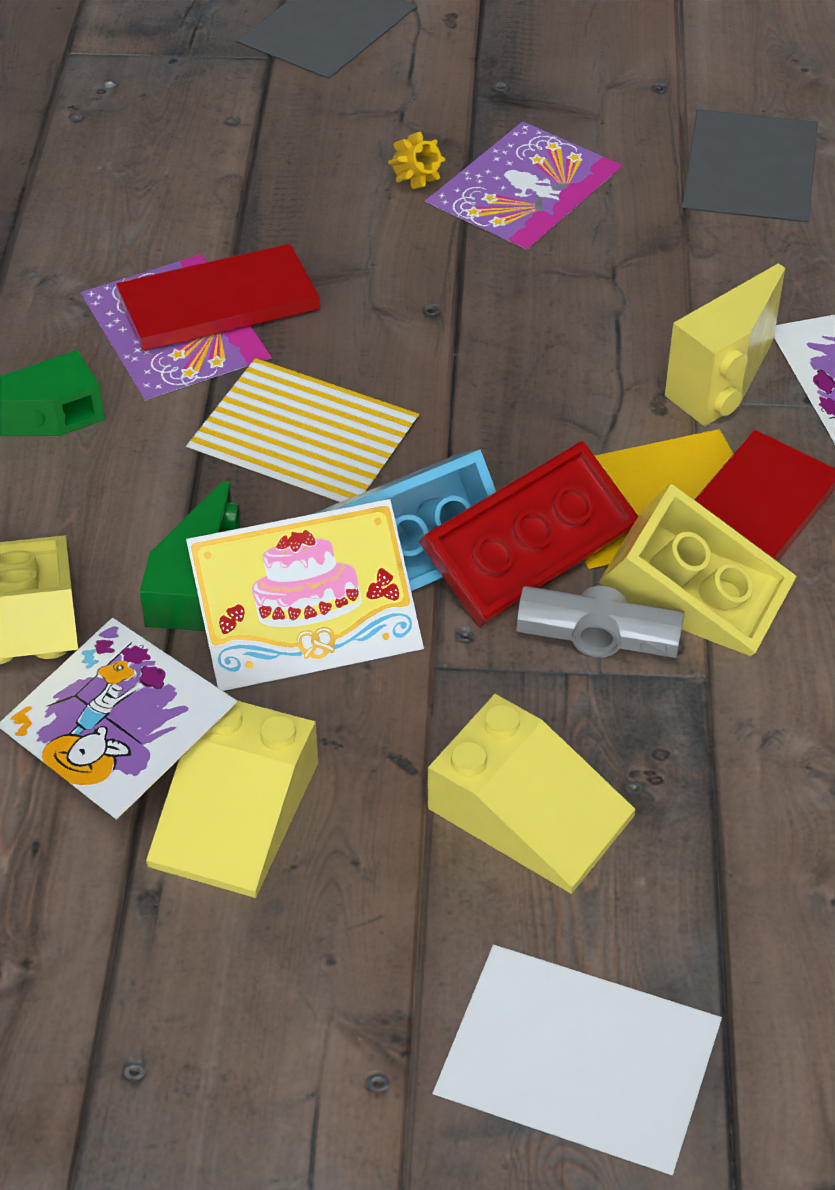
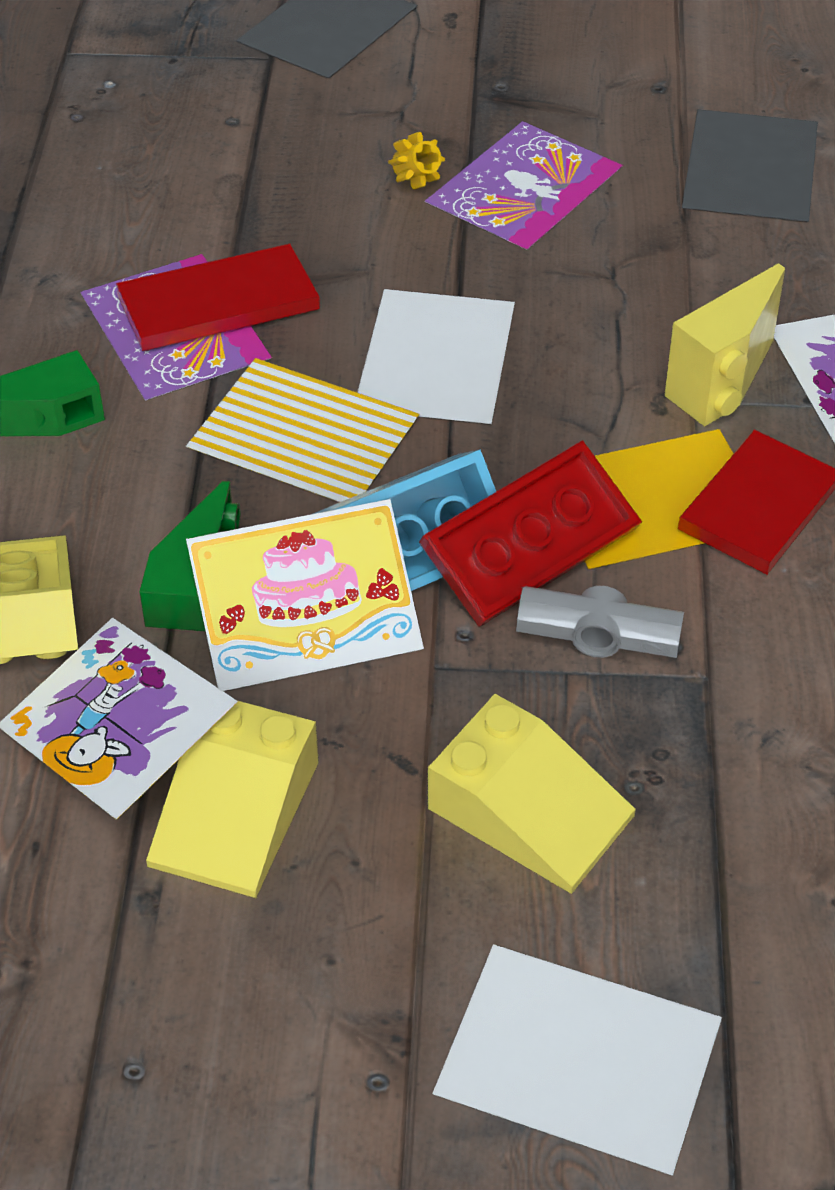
light yellow slope [598,483,797,657] -> none
none -> white sticker [357,289,515,424]

